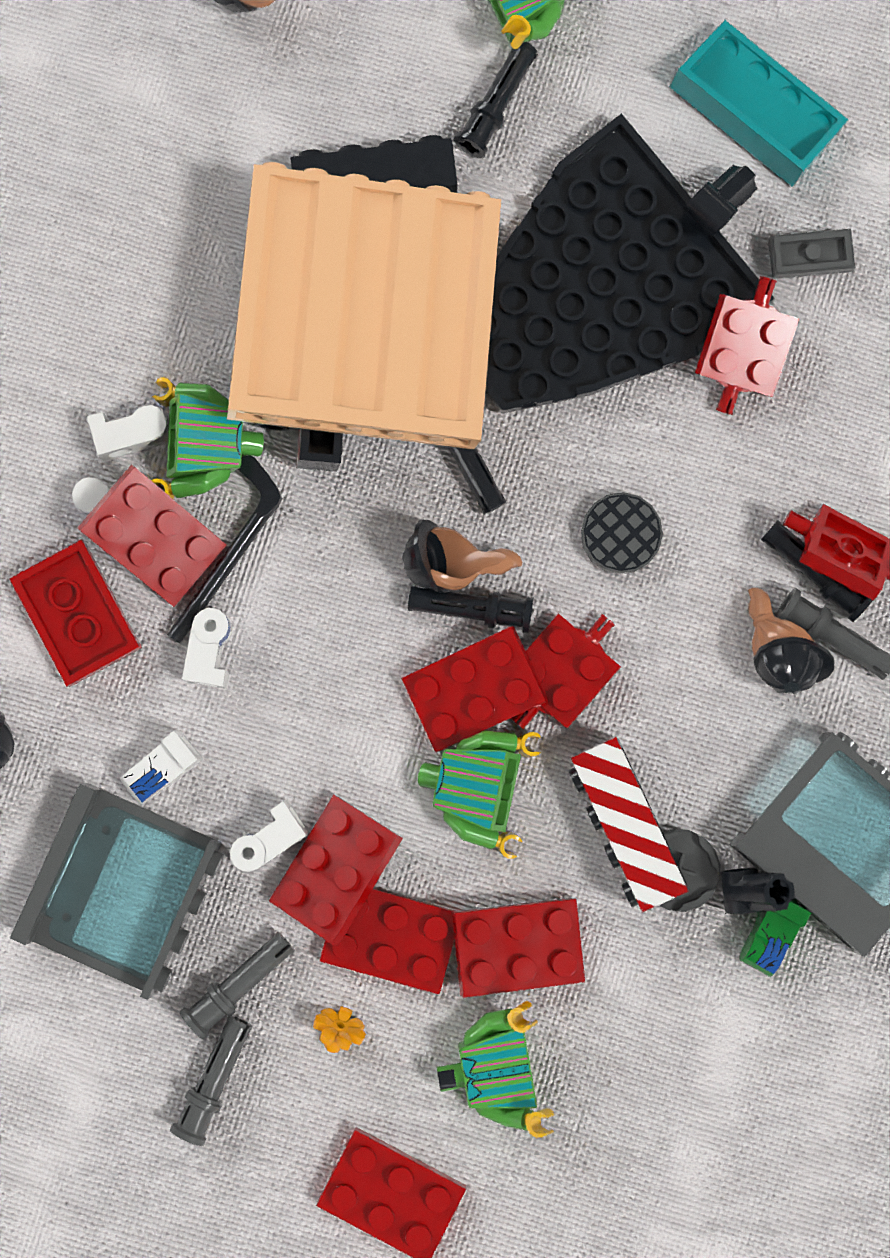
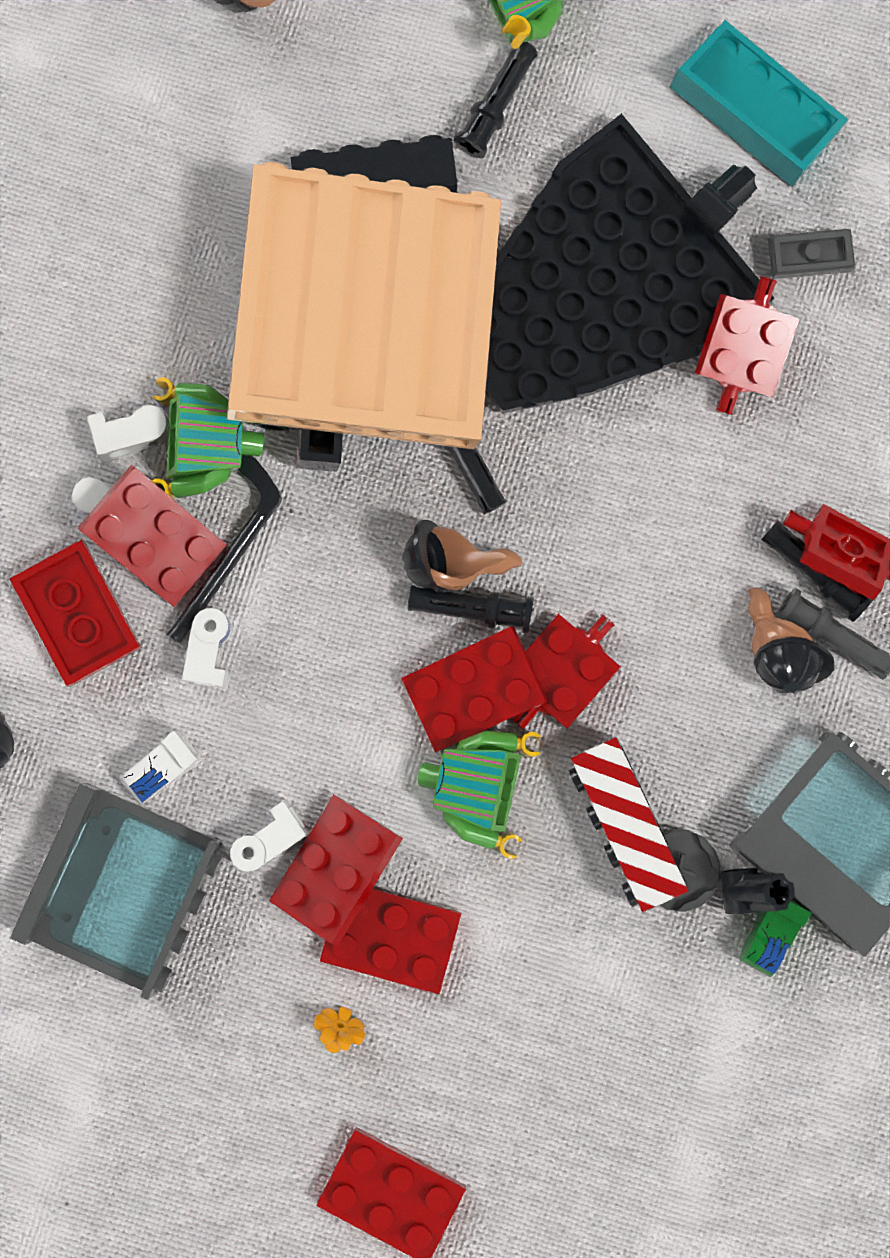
dark grey pin [170,1015,253,1146] -> none
dark grey pin [180,931,295,1040] -> none
torso [437,1001,554,1138] -> none
red plate [452,898,585,998] -> none
tile [581,492,663,574] -> none

